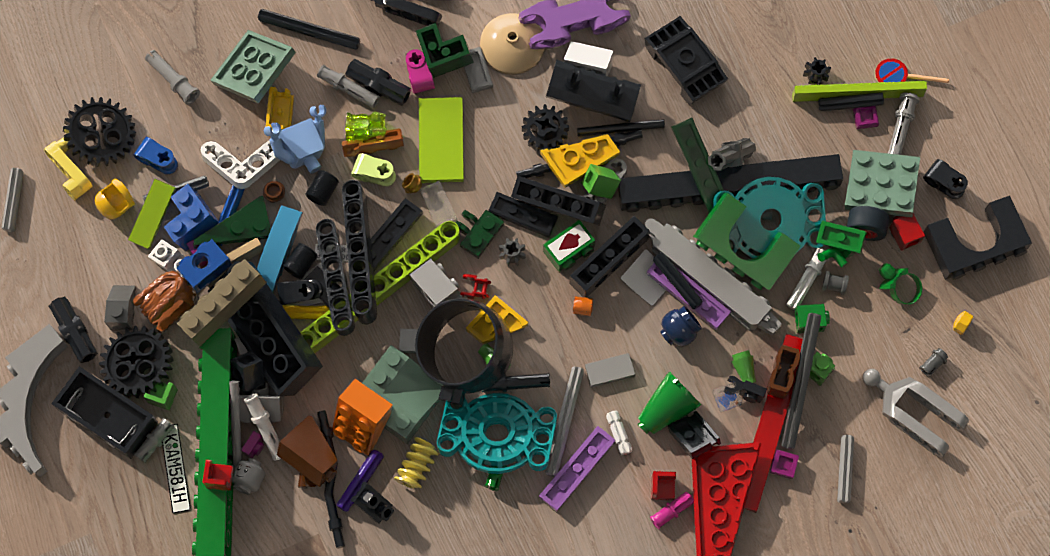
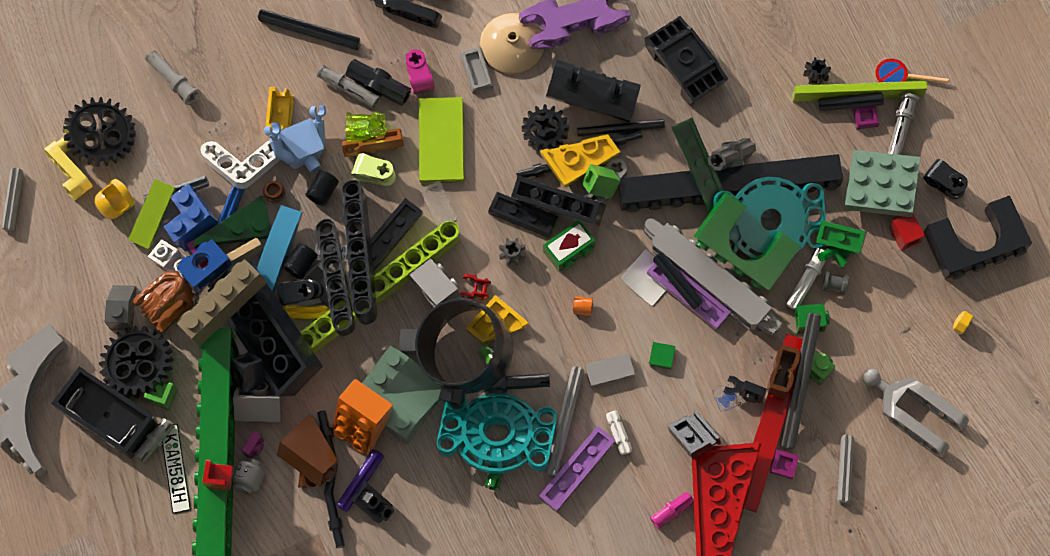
black piece [48,296,98,363] -> none
blue piece [133,137,178,175] -> none
sand green plate [211,30,296,103] -> none
light grey bar [229,381,242,472] -> none
white pin [244,393,281,461] -> none
light yellow piece [394,437,439,489] -> none
pearl gold plate [402,173,422,194] -> none
dark green brick [416,23,474,78] -> none
dark green hinge [455,210,504,259] -> none
white brick [564,41,613,76] -> none
black brick [569,216,650,298] -> none
green cone [638,371,701,434] -> none
red panel [651,471,676,500] -> none
dark blue piece [660,306,702,347] -> none
bright green cone [731,350,757,383] -> none
black wheel [847,206,890,241] -> none
green piece [879,263,923,305] -> none
dark grey pin [919,348,948,377] -> none
none -> green tile [649,342,675,370]

